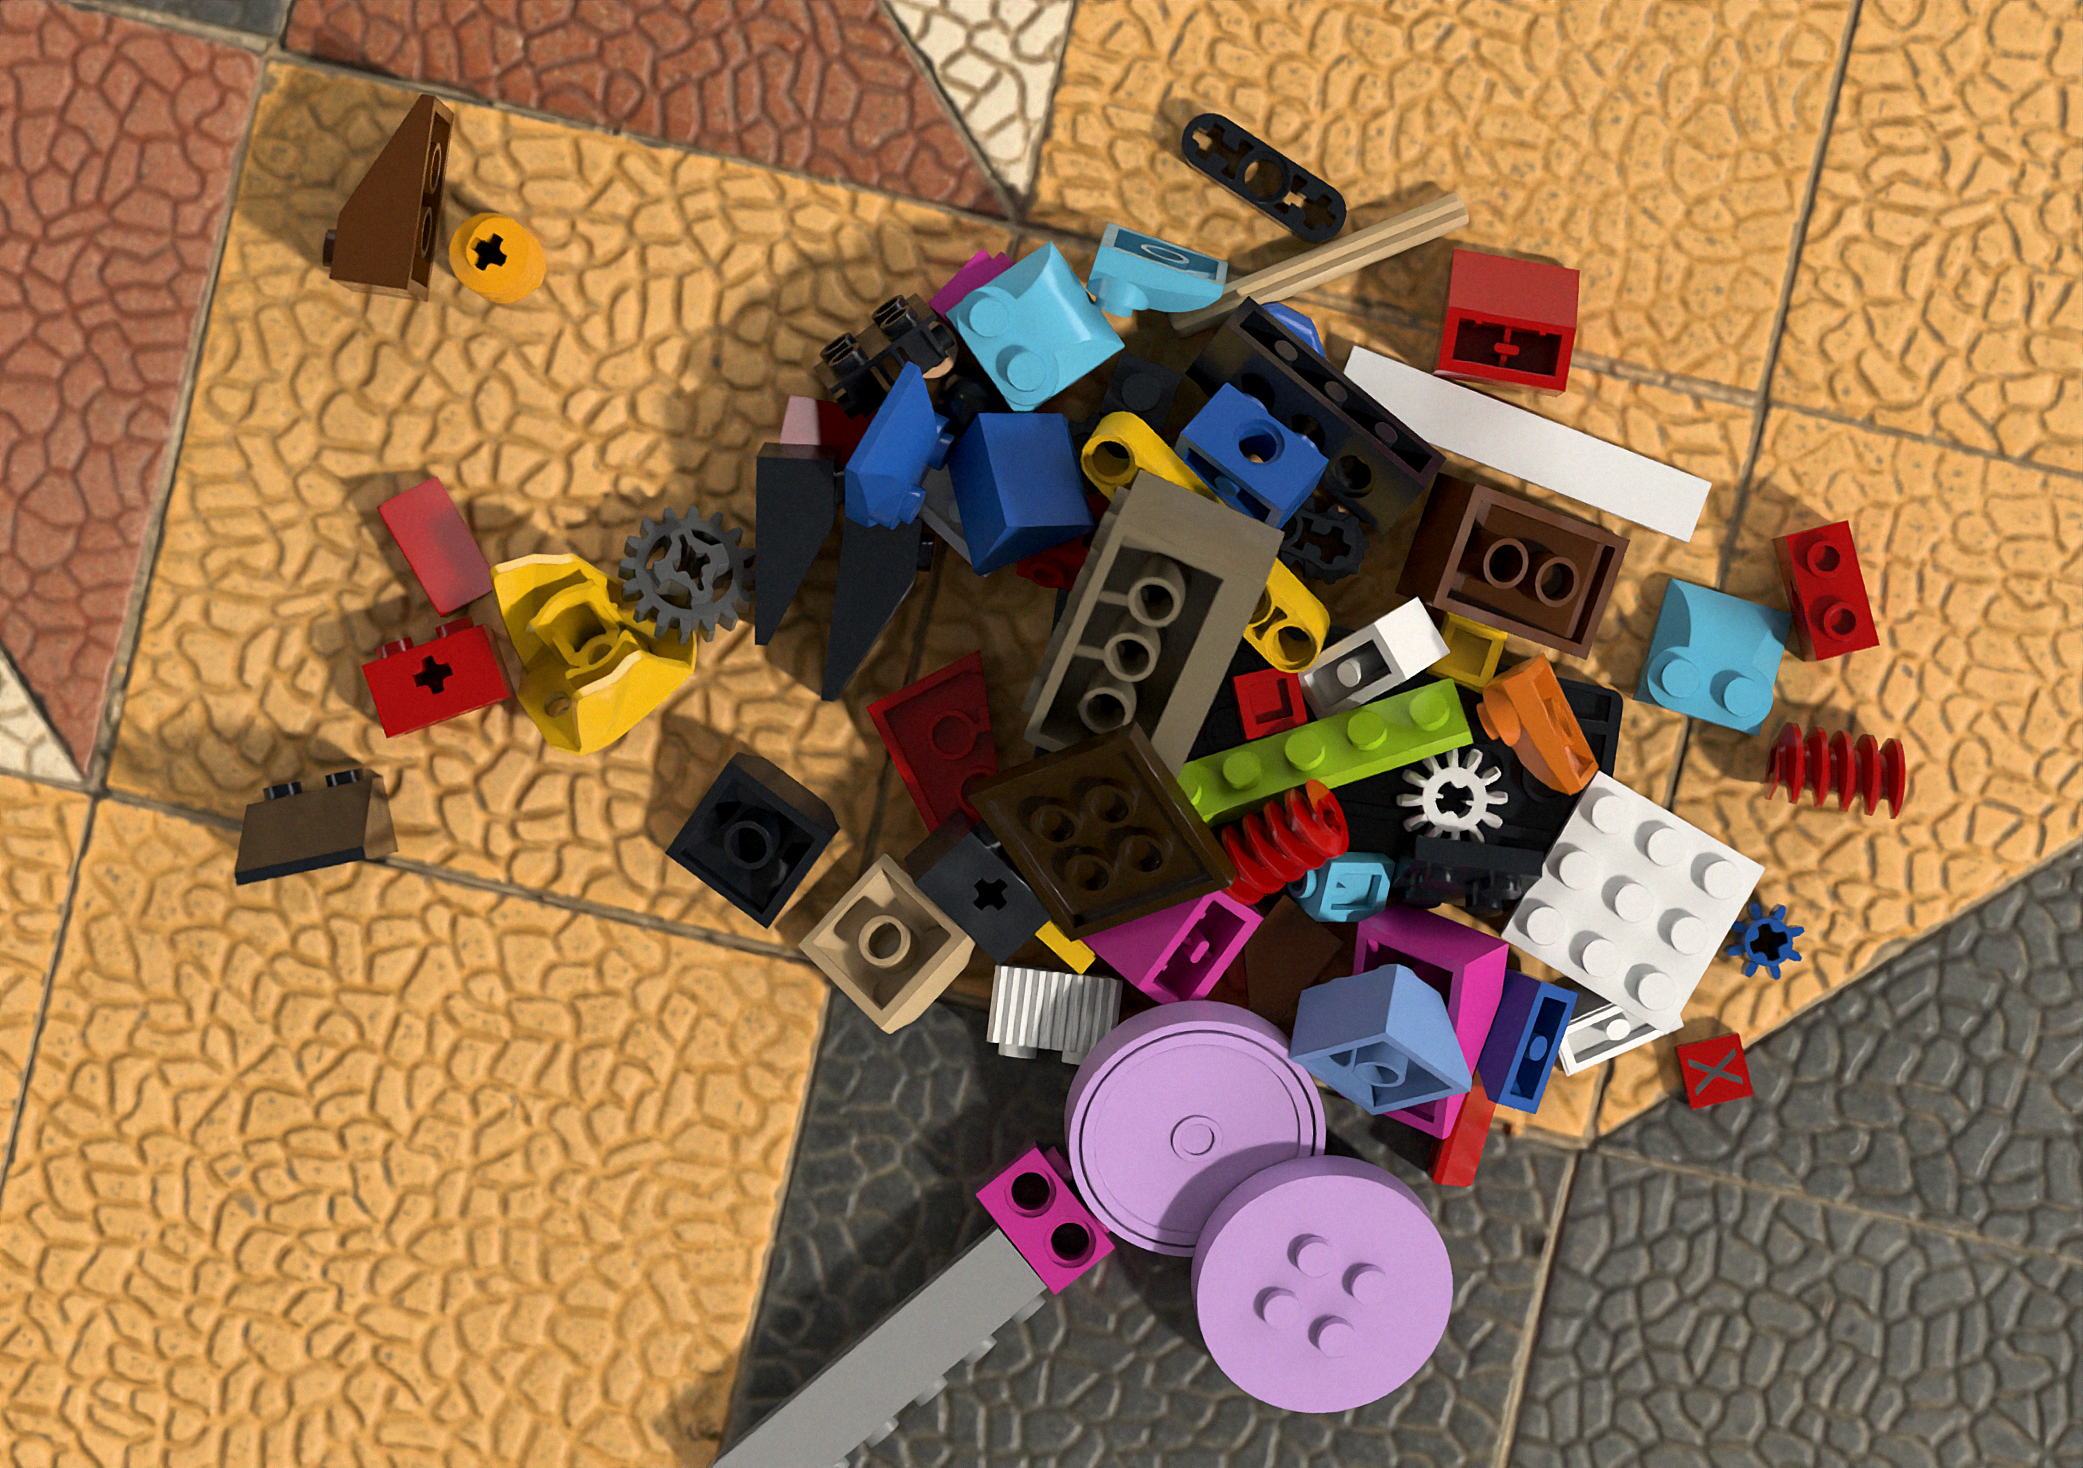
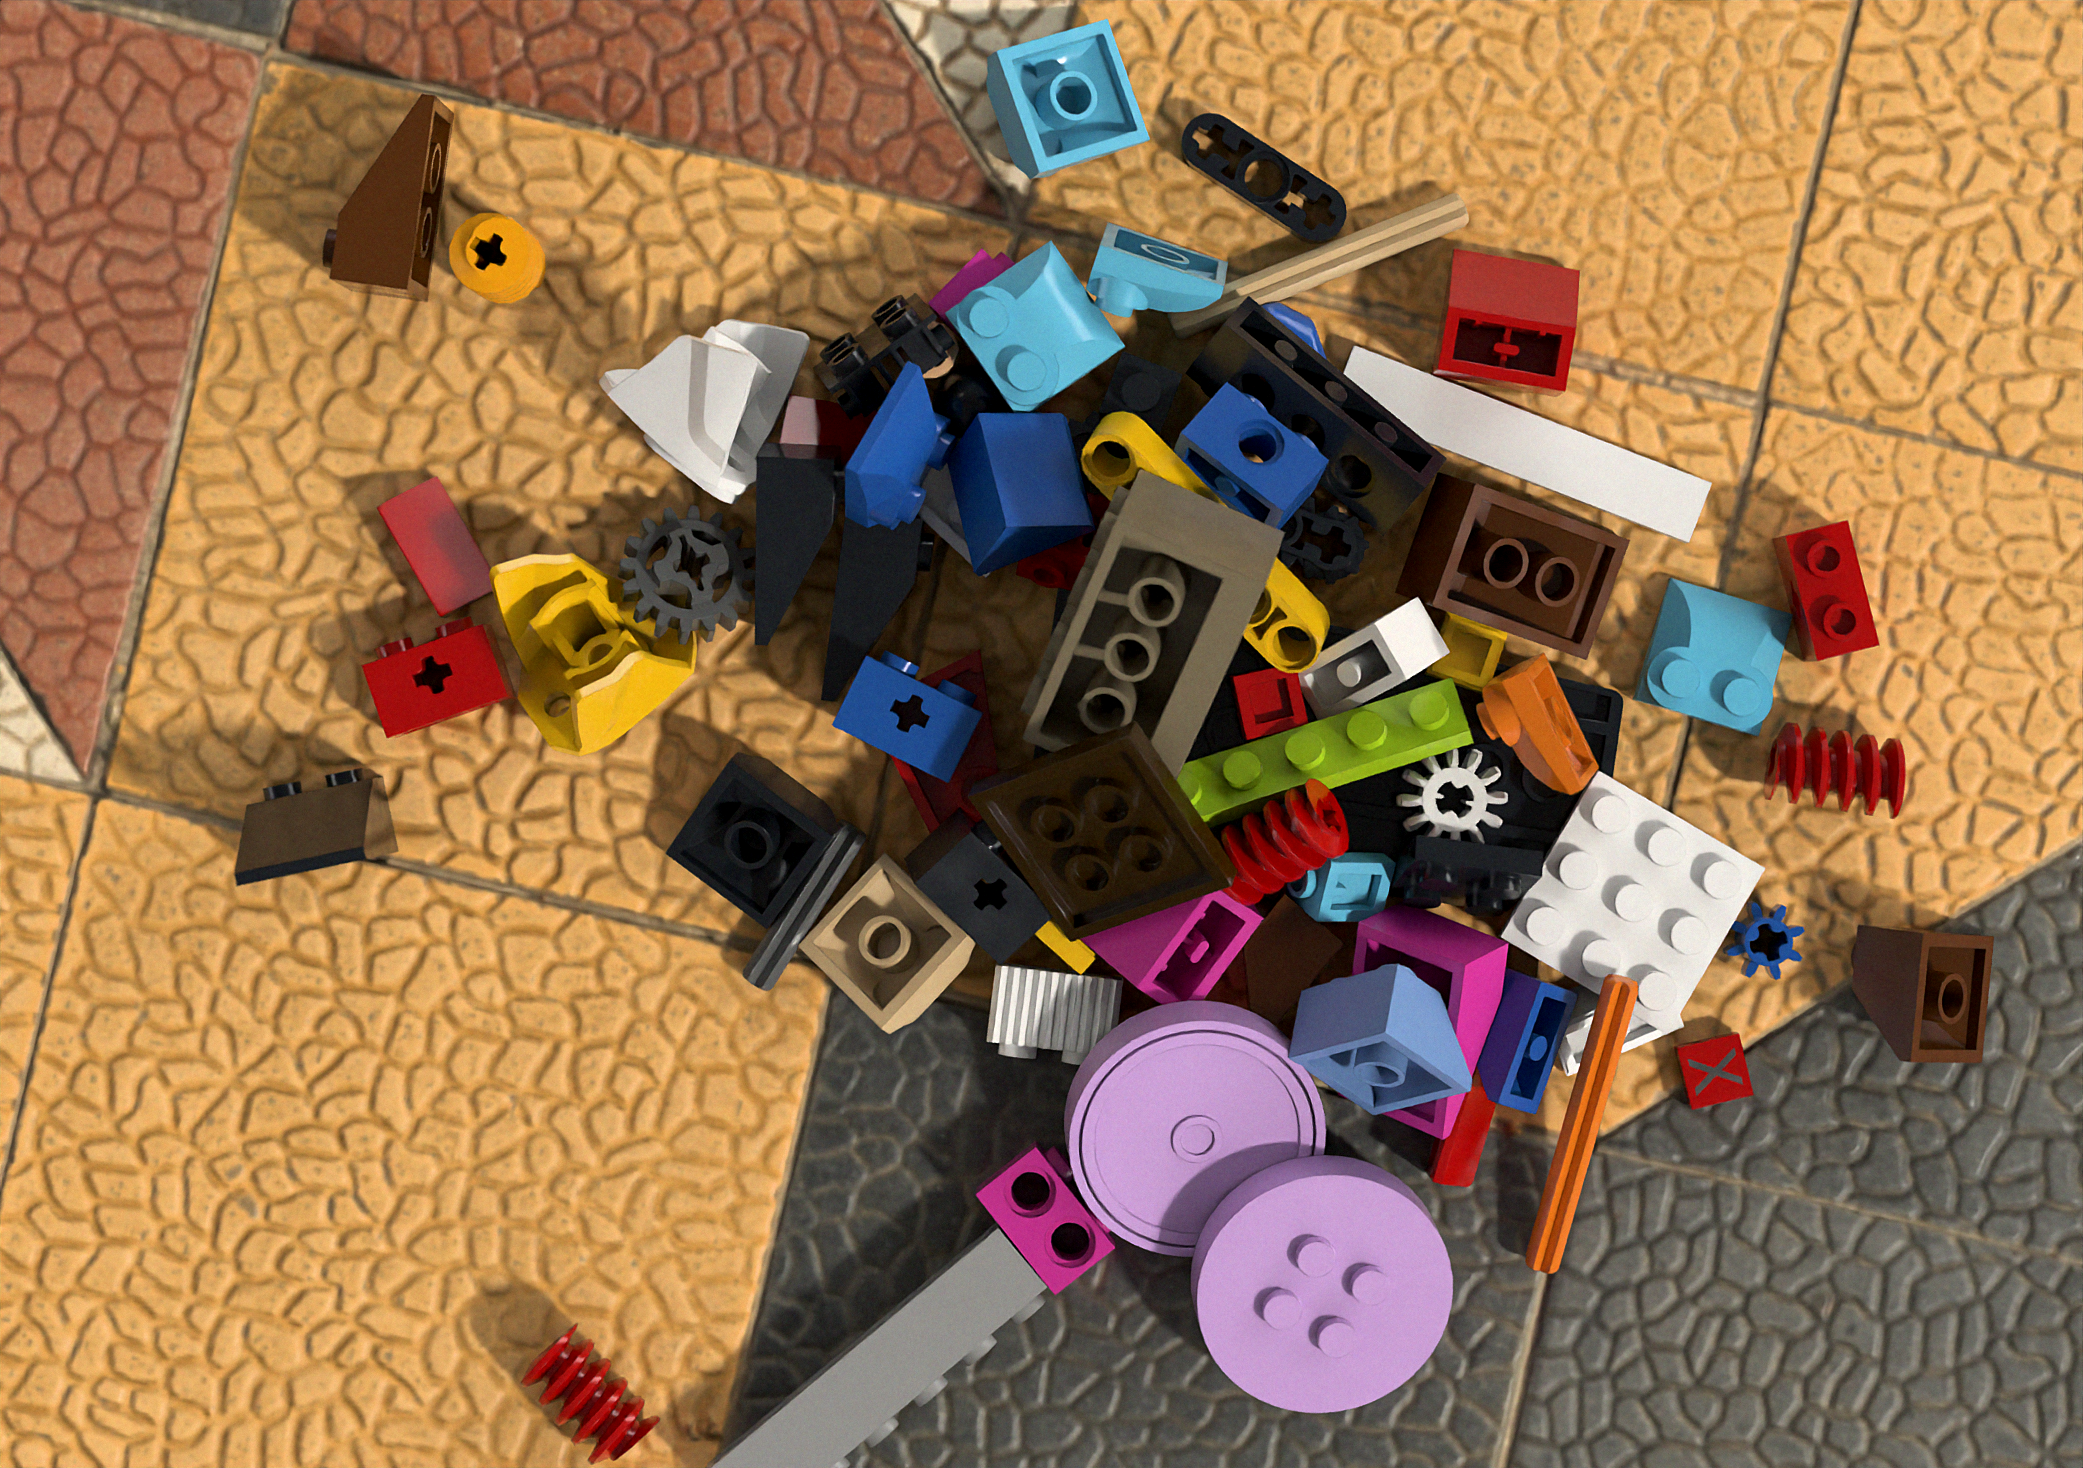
none -> red piece [521,1323,660,1465]
none -> white piece [599,319,810,504]
none -> dark grey axle [742,819,866,991]
none -> blue brick [832,650,984,783]
none -> medium azure slope [986,19,1150,179]
none -> orange axle [1525,974,1638,1274]
none -> reddish brown slope [1851,925,1994,1063]

